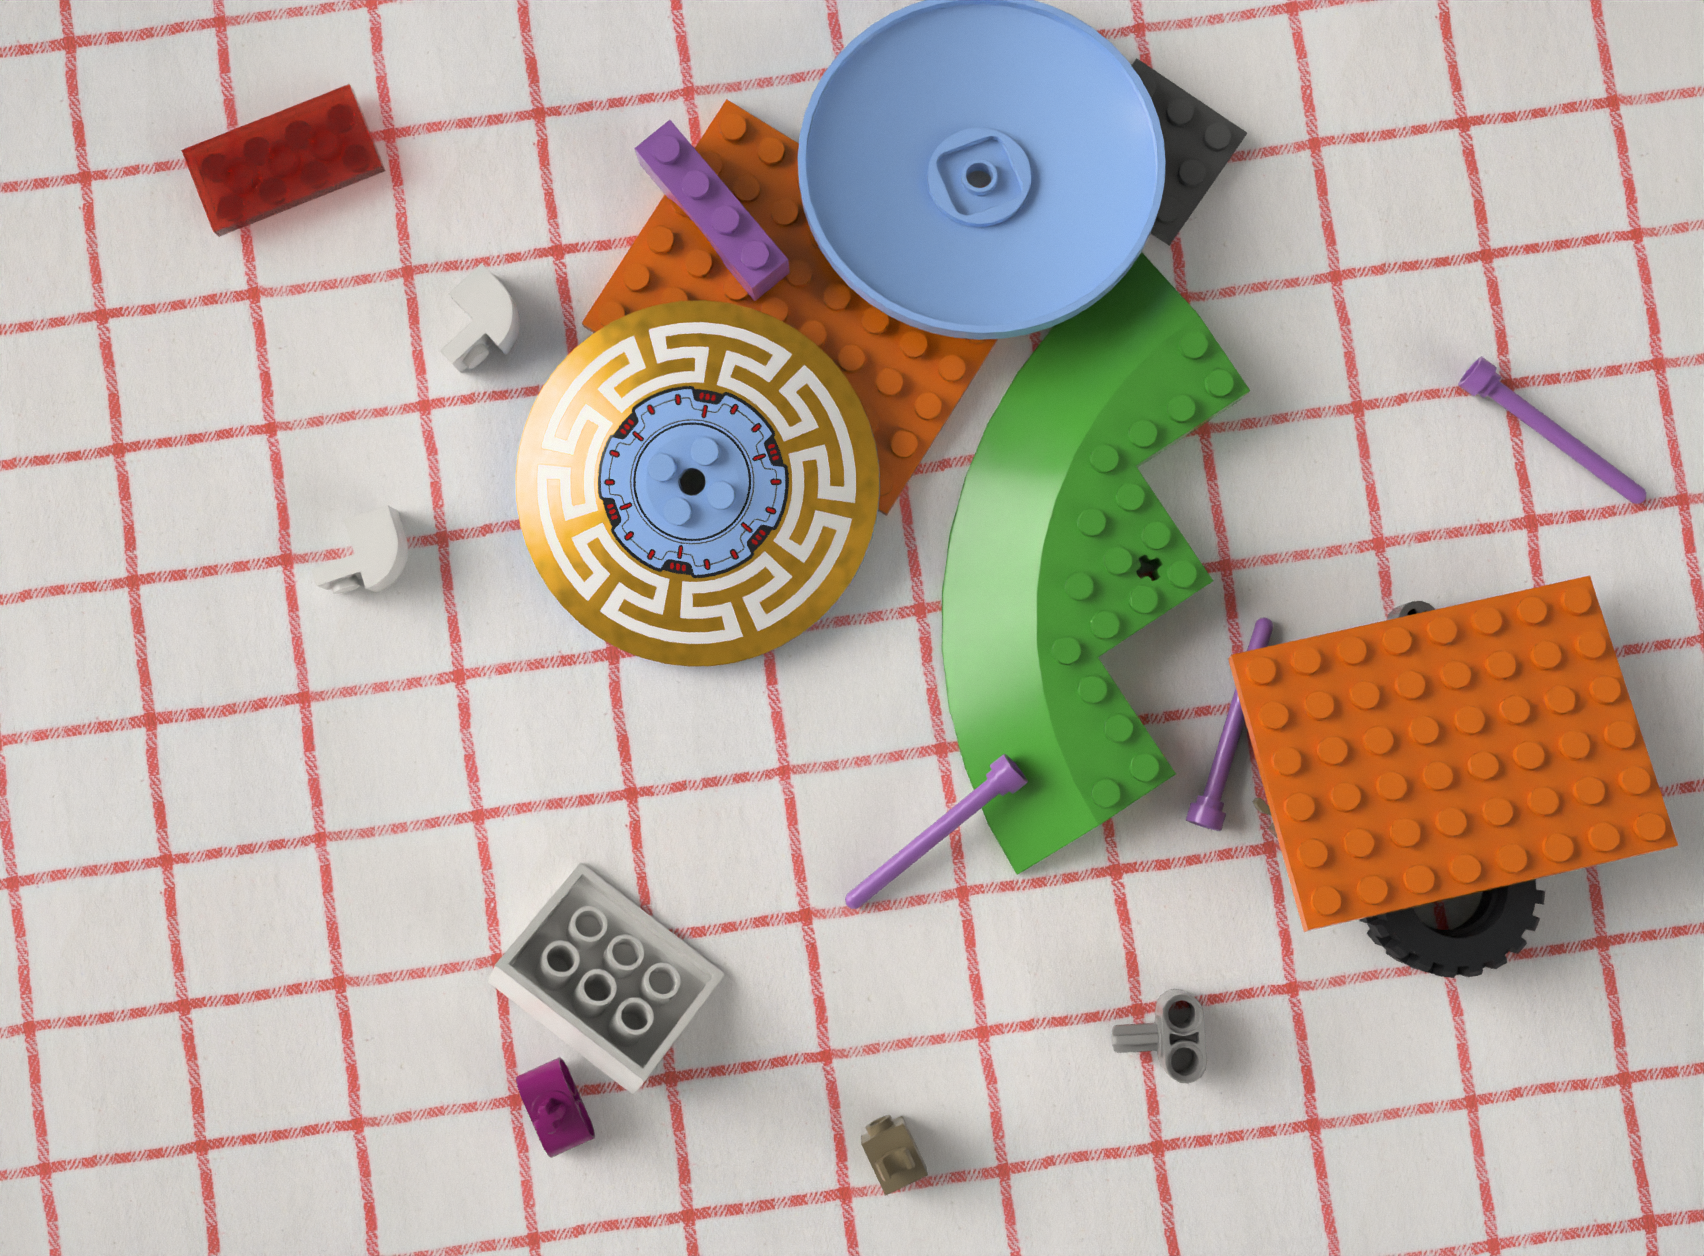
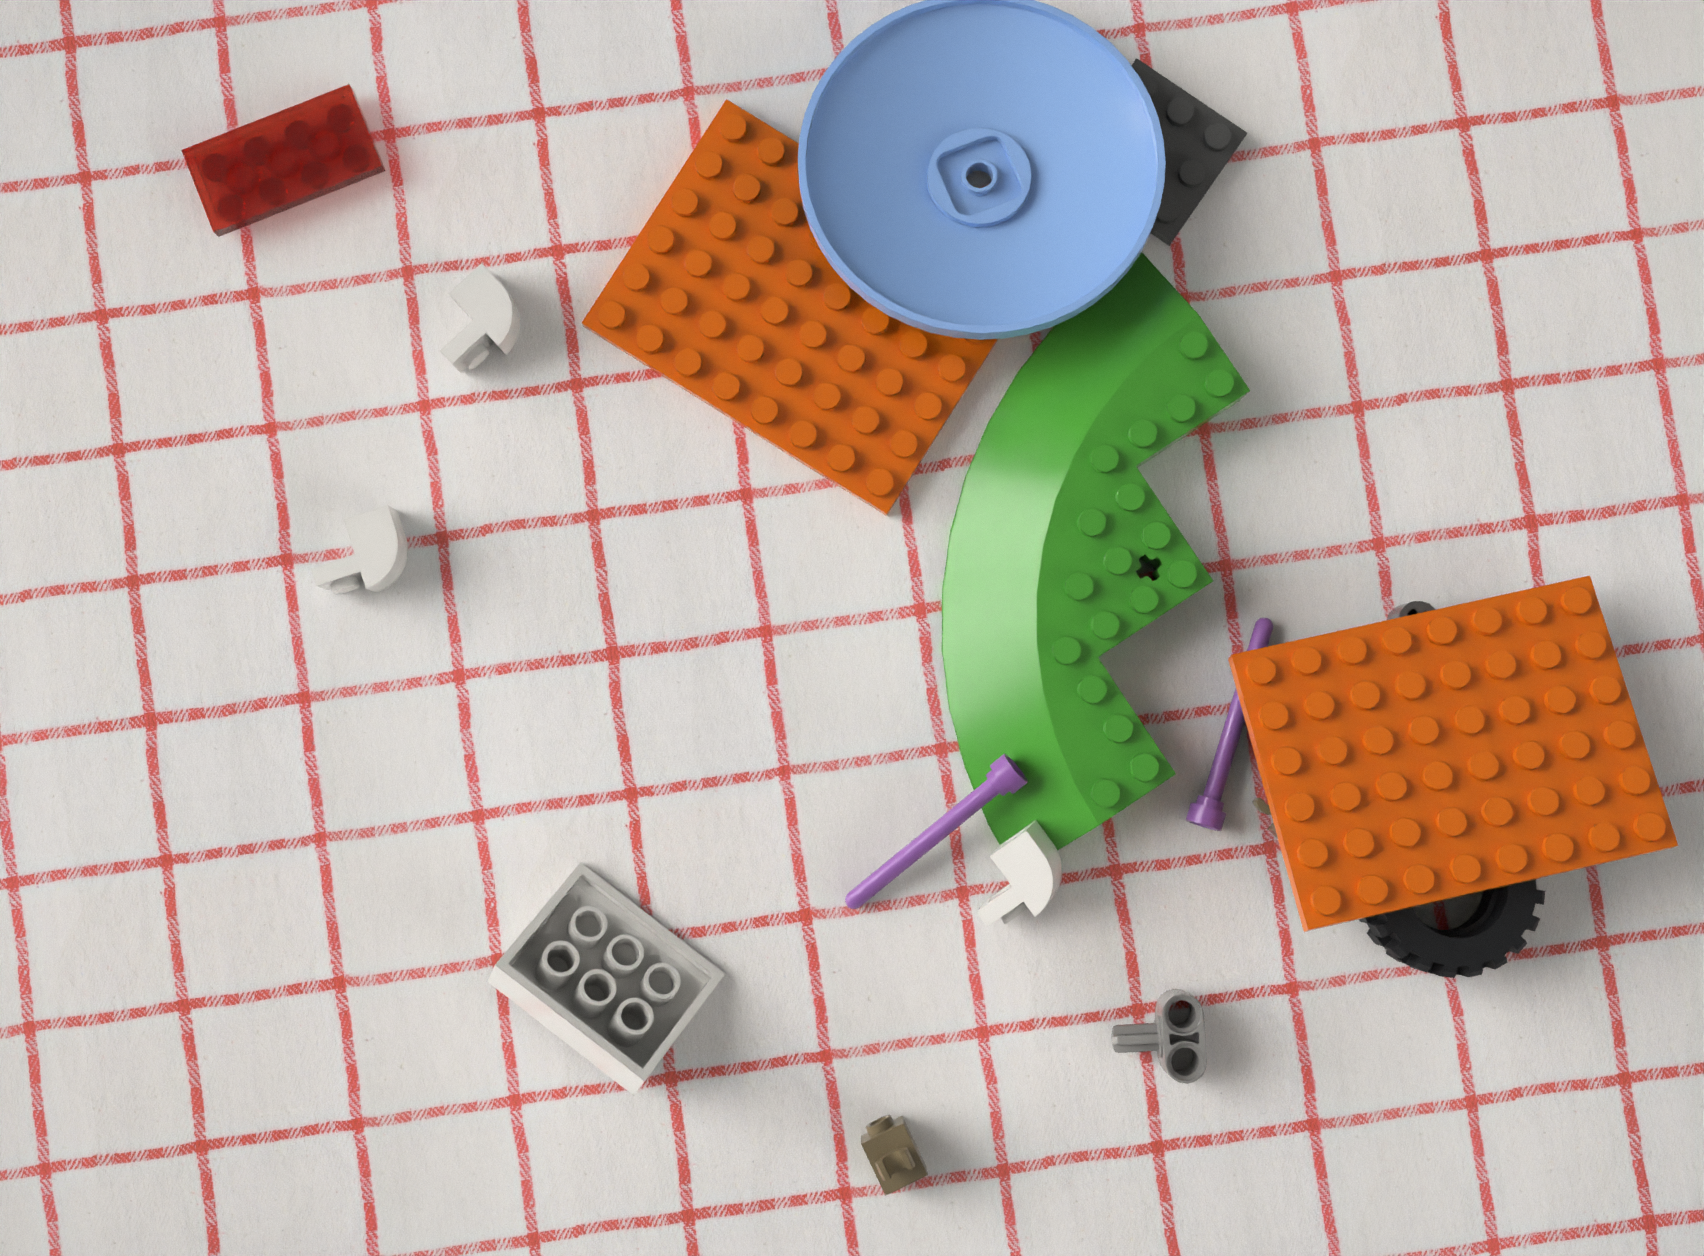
dish [516,300,880,667] -> none
magenta beam [516,1057,595,1158] -> none
medium lavender arch [634,120,790,301] -> none
medium lavender piece [1458,356,1646,504] -> none
none -> white brick [977,820,1062,927]

